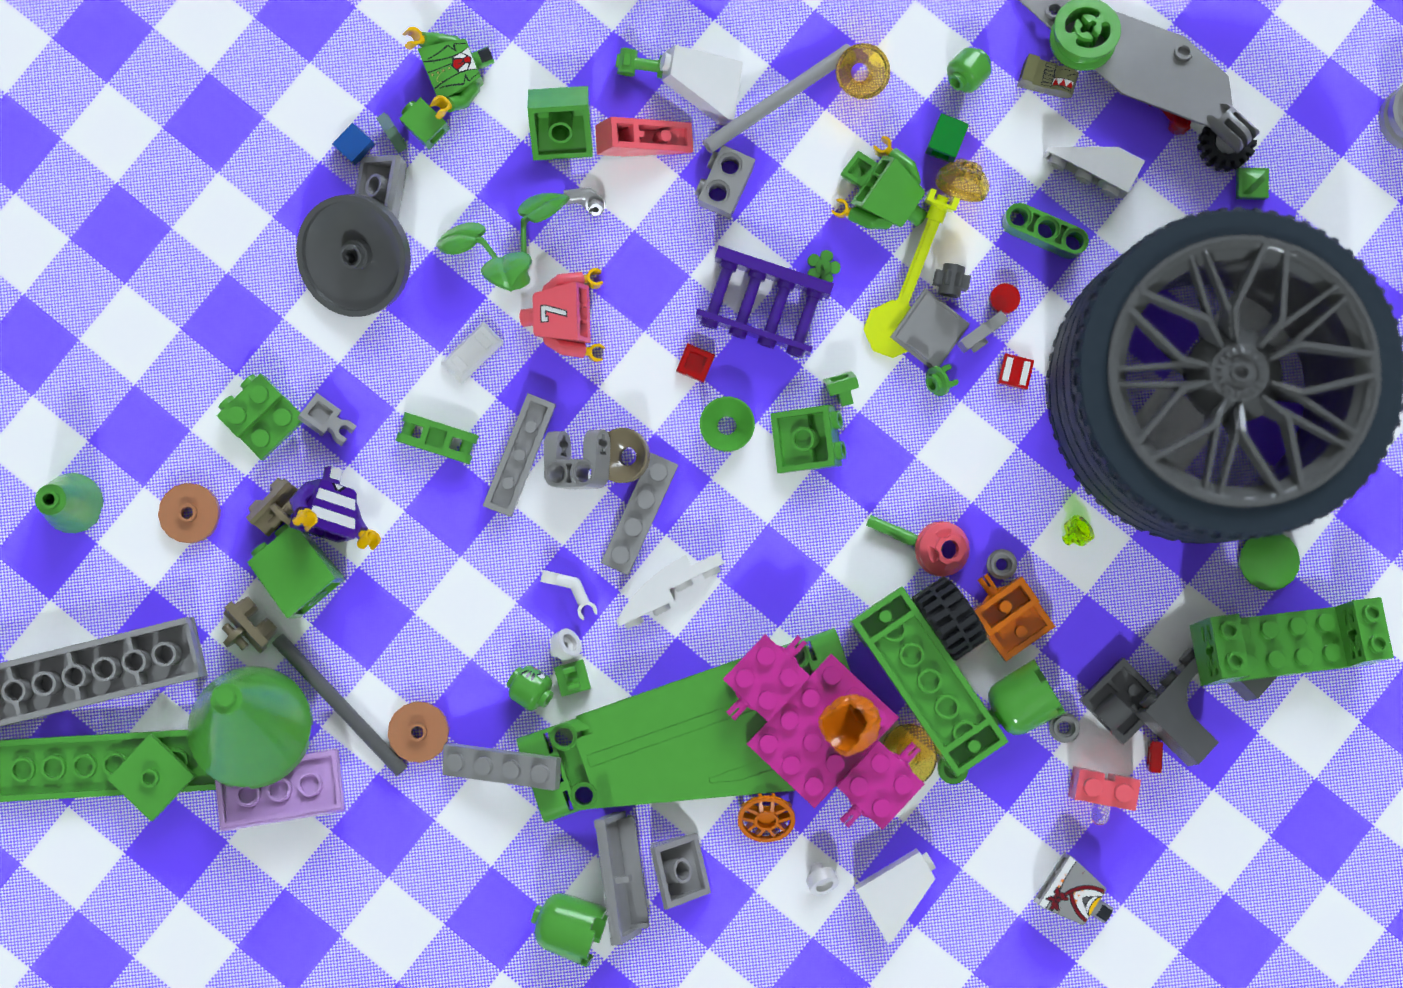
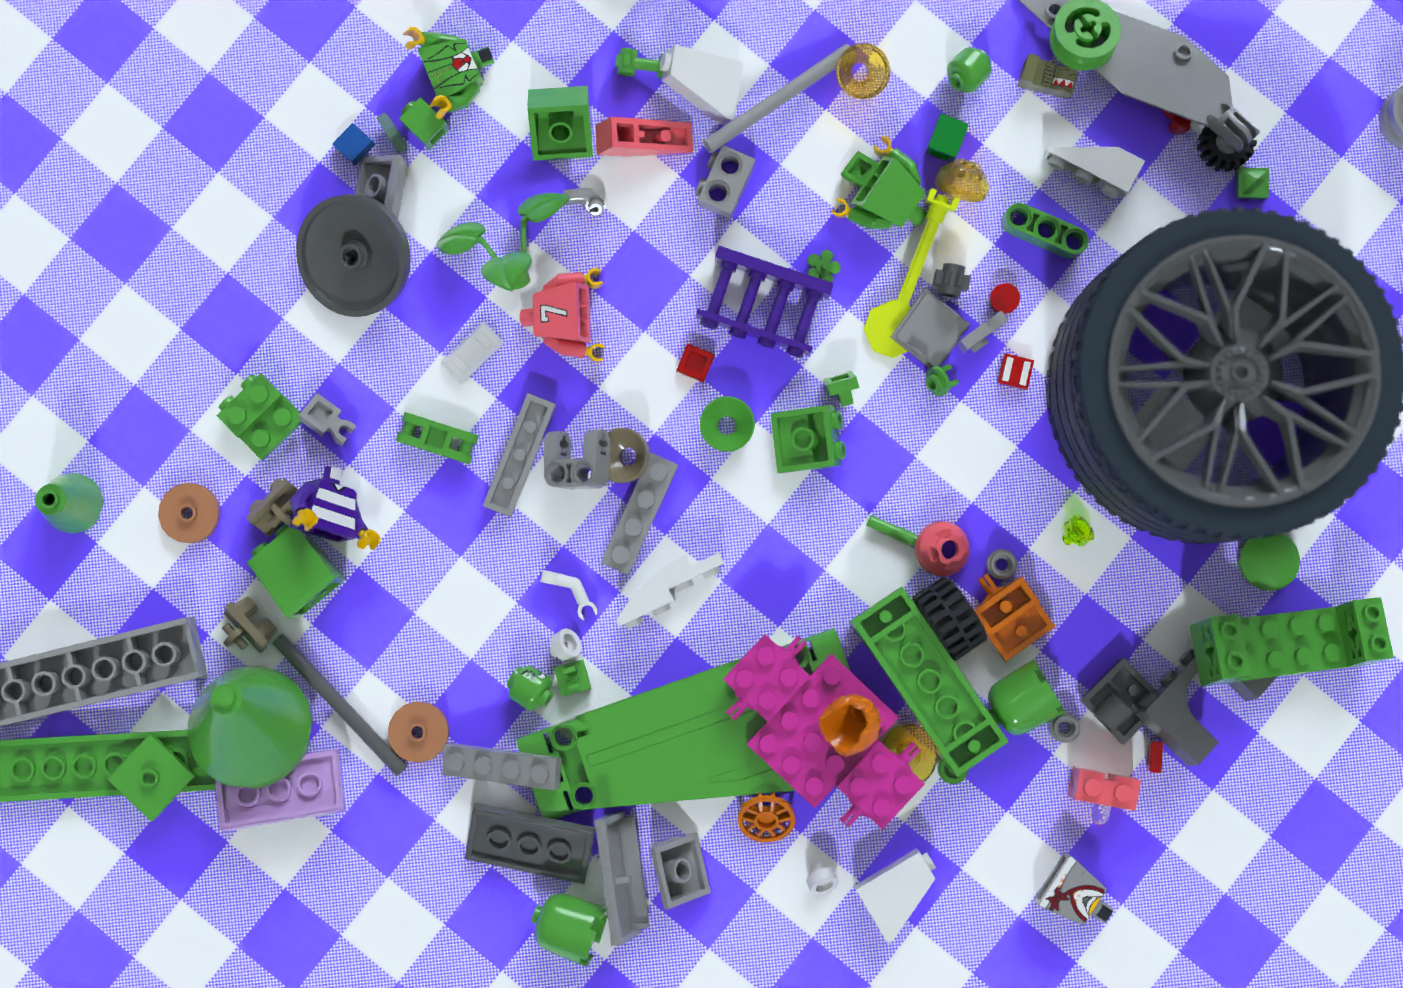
none -> dark grey plate [465,802,596,884]

